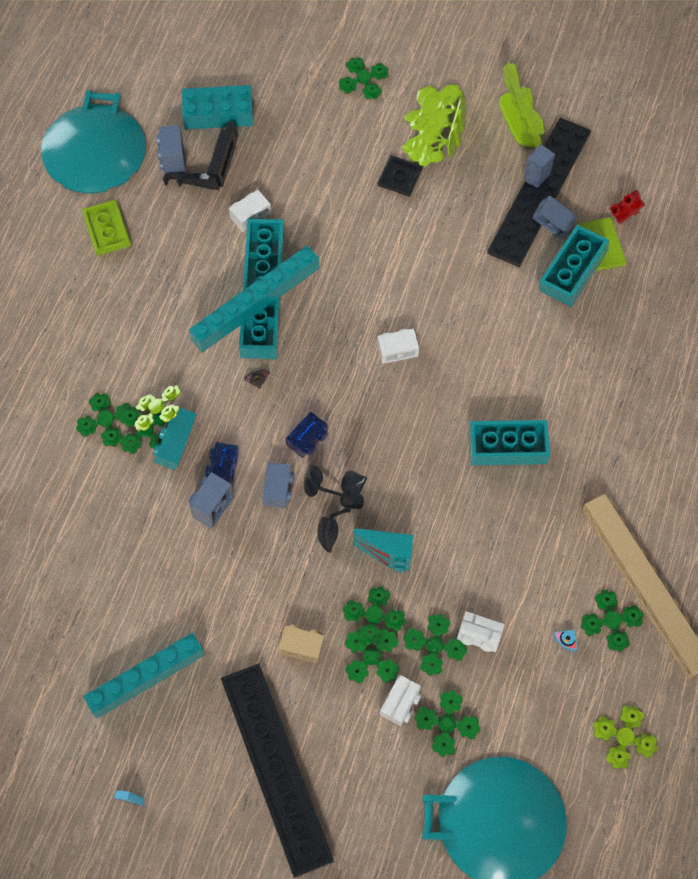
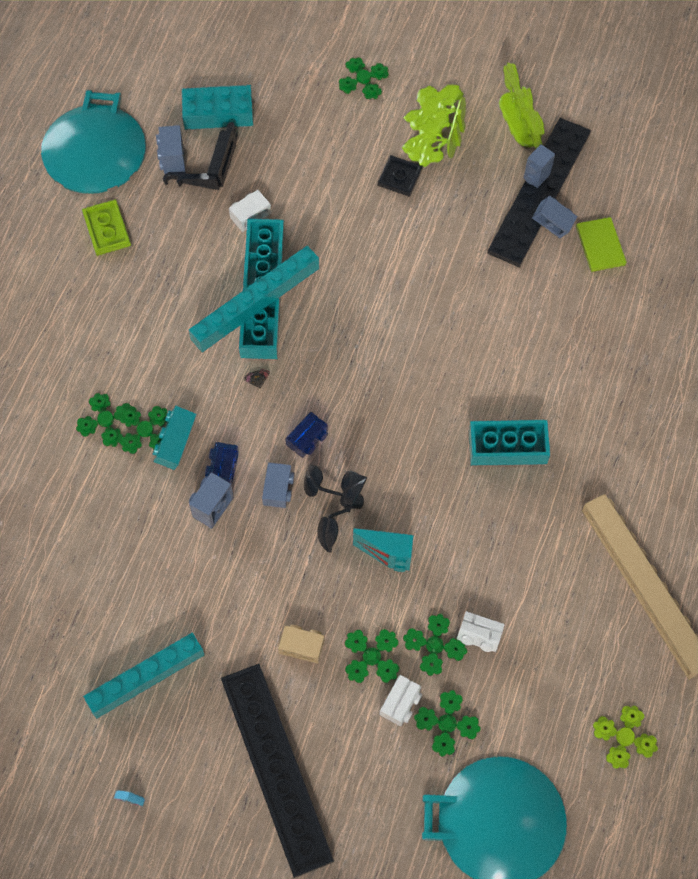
lime plant [134,386,181,431] -> none
green plant [342,587,406,645] -> none
white brick [377,329,419,364] -> none
teal brick [540,225,609,307] -> none
medium azure tile [554,630,578,651] -> none
green plant [580,590,644,652] -> none
red hips [610,190,645,224] -> none

